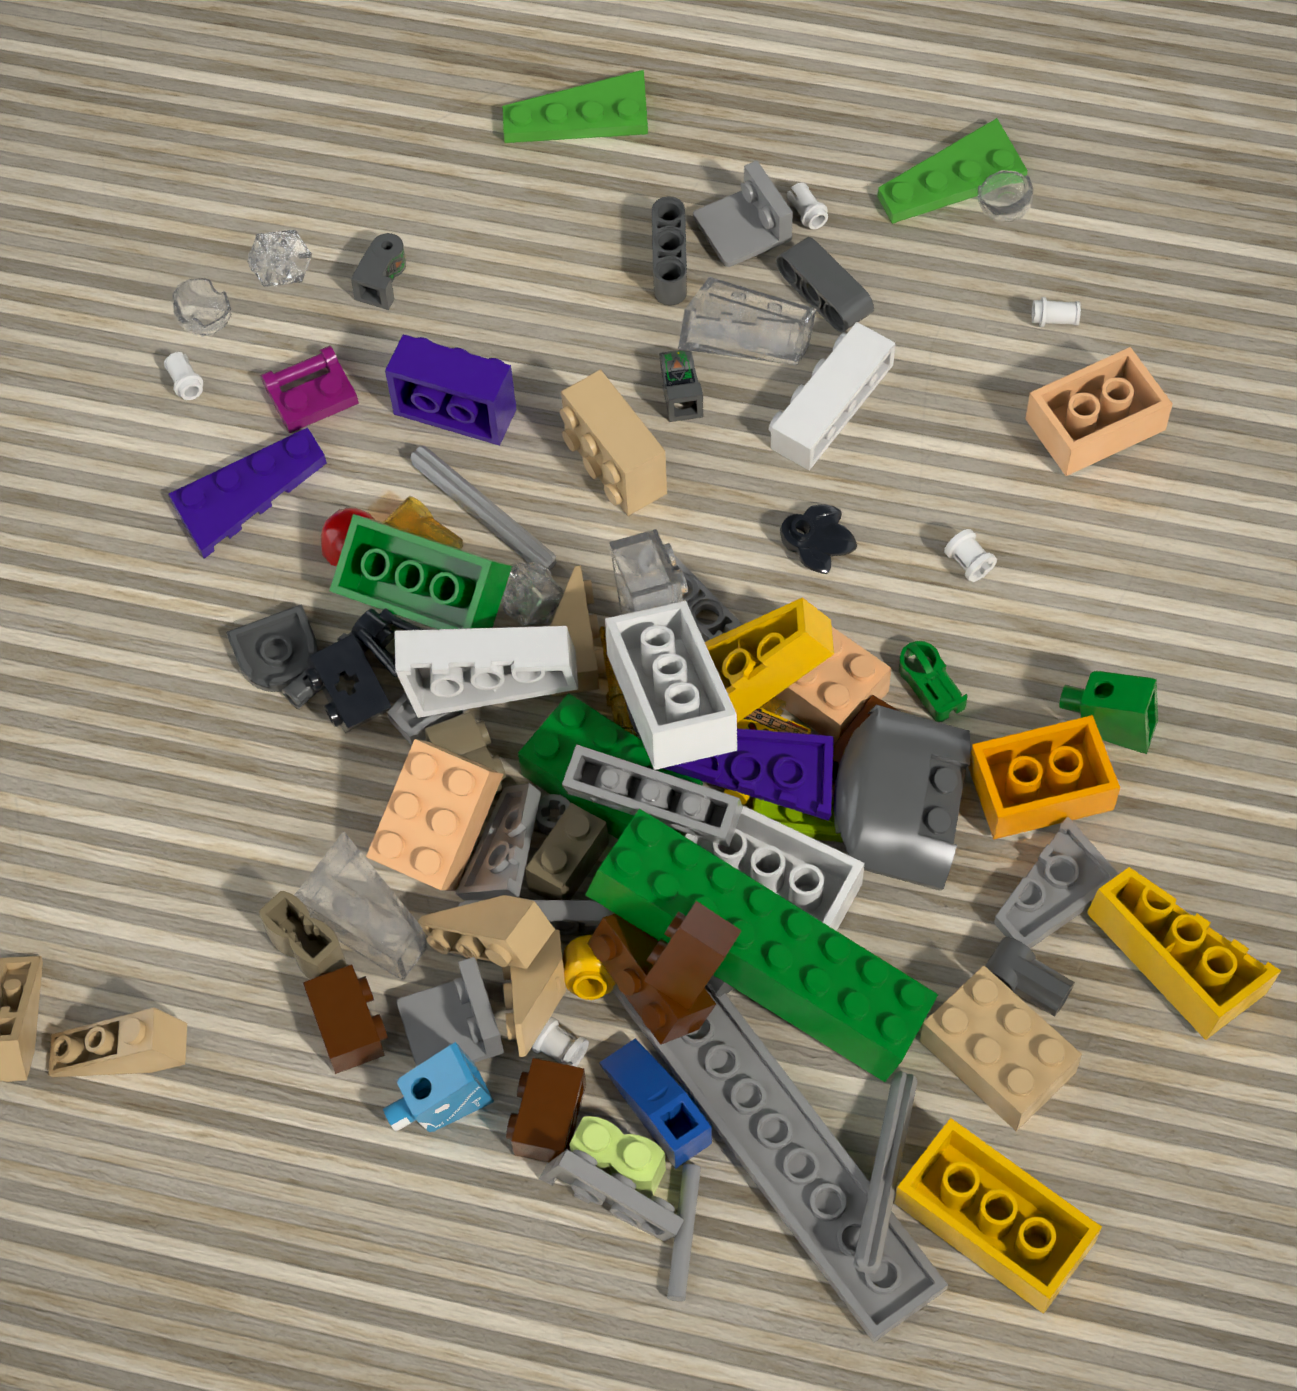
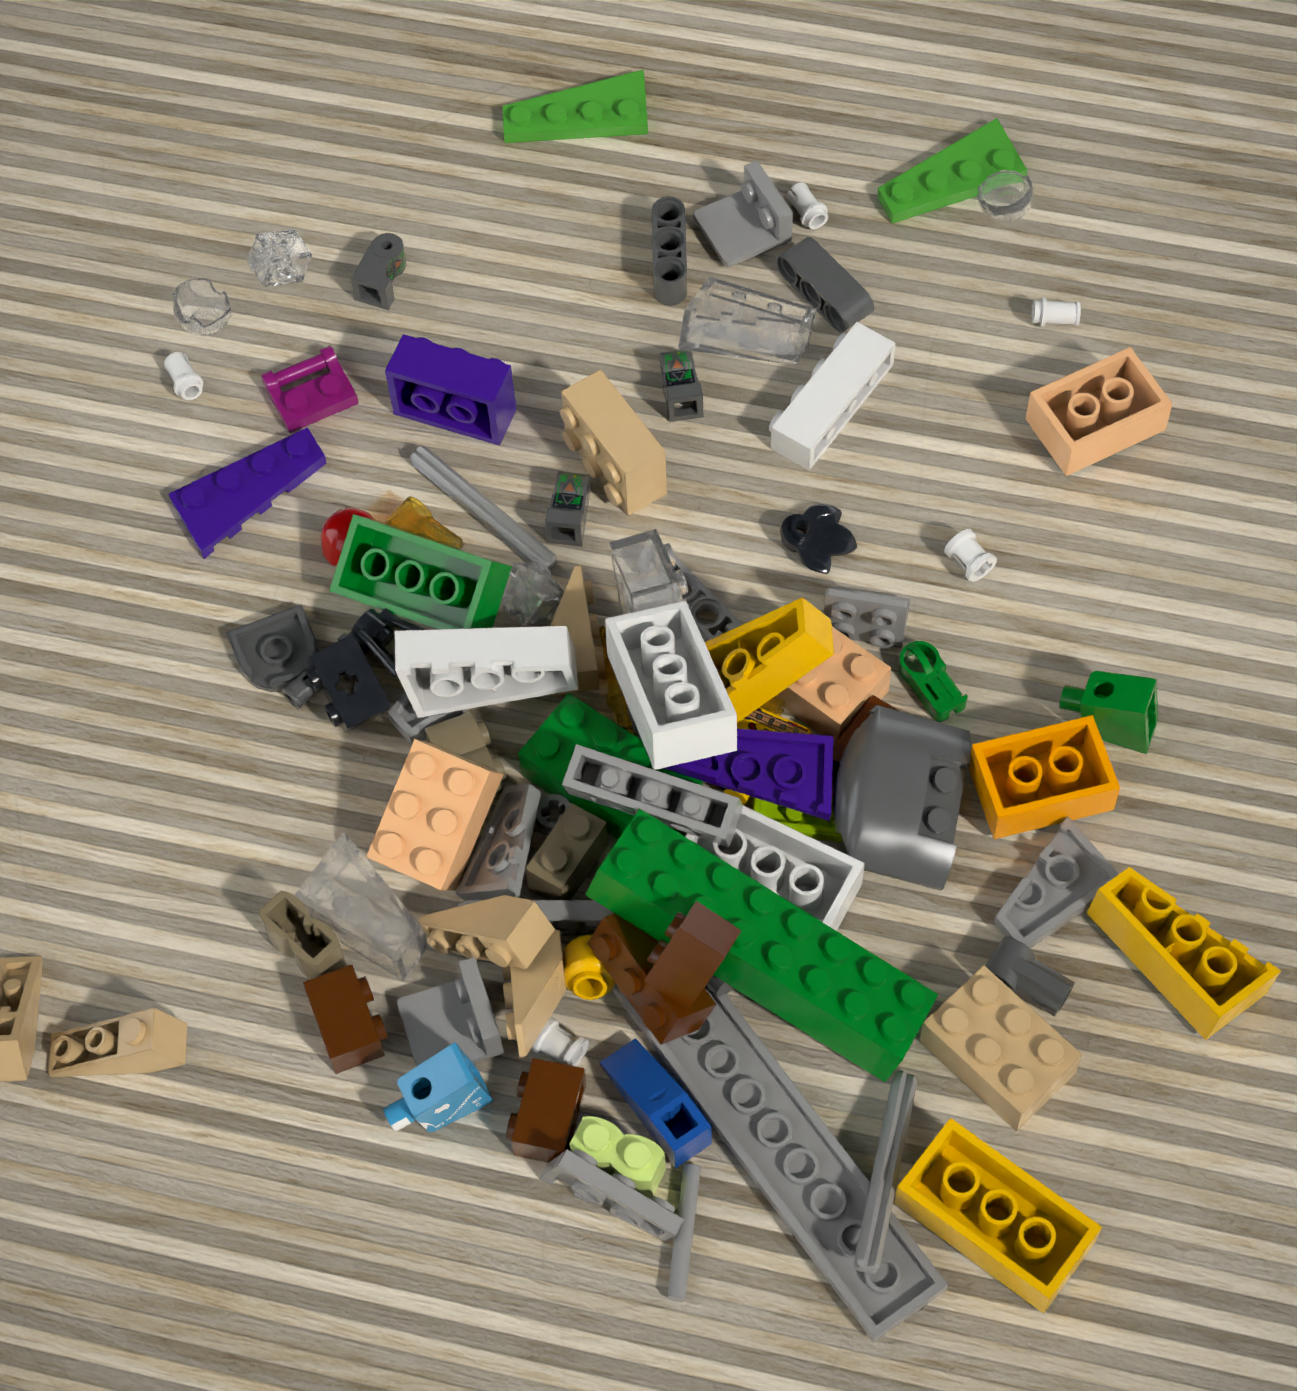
none -> dark grey leg [545,471,591,547]
none -> light grey bracket [824,586,910,648]

